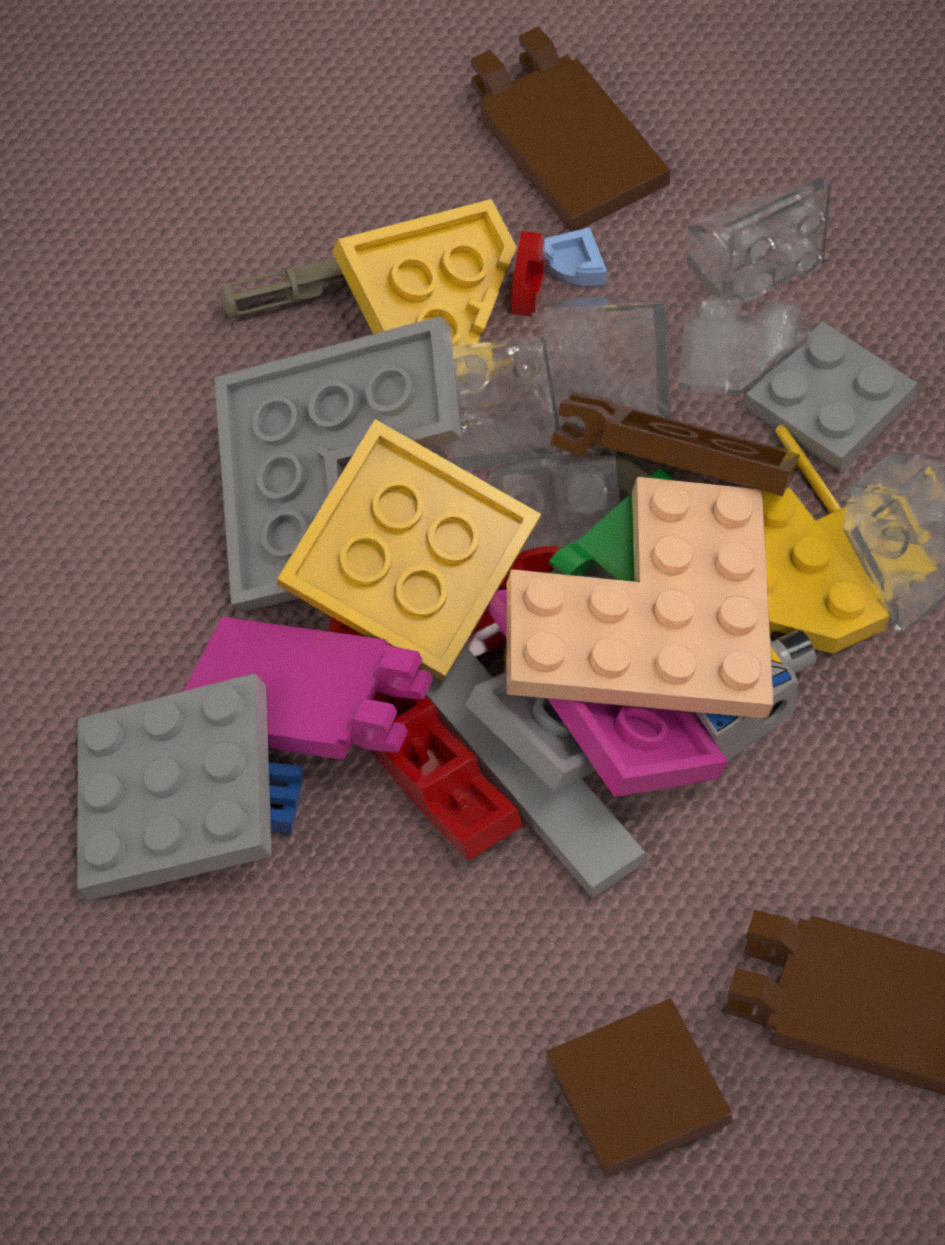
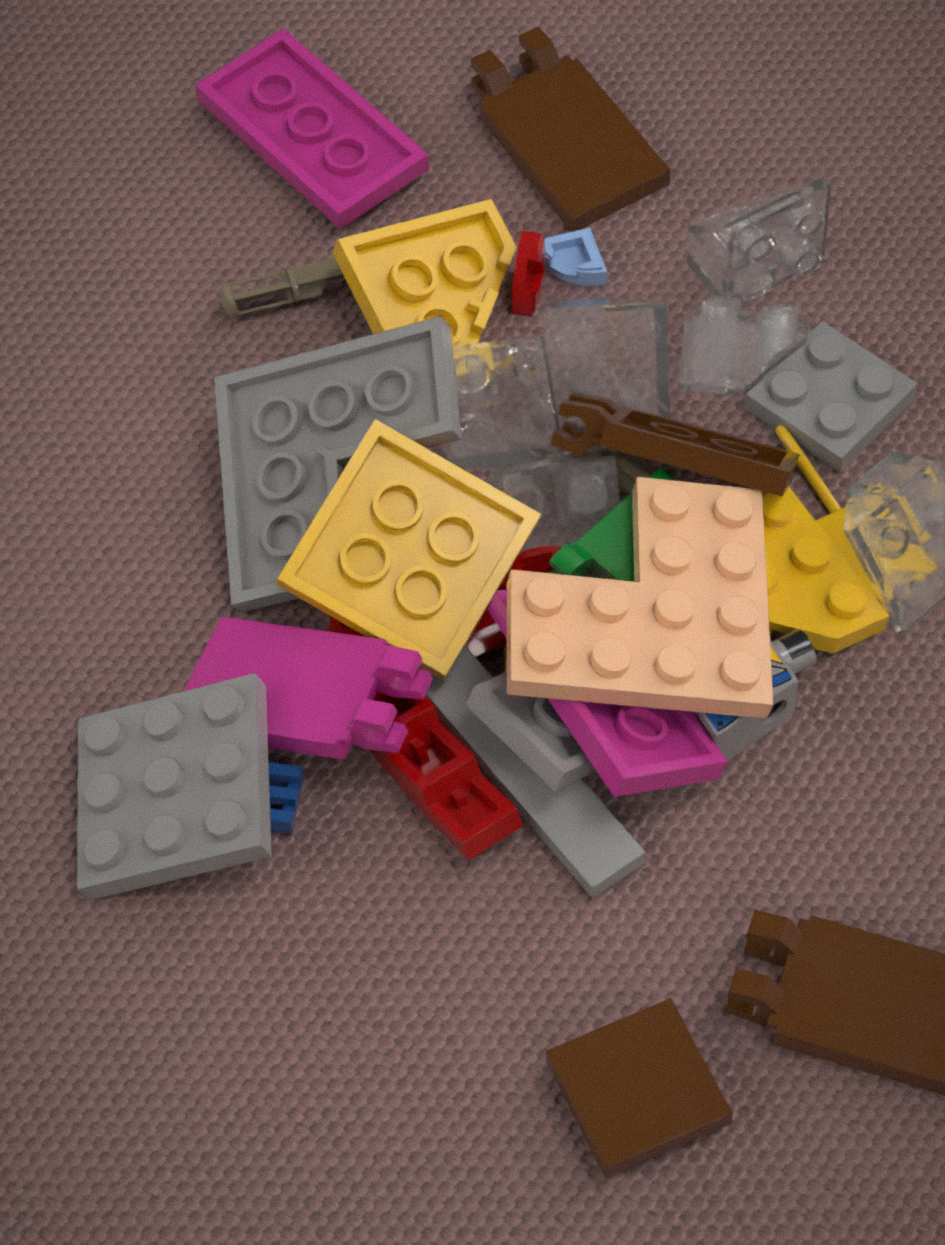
none -> dark pink plate [195,28,429,230]

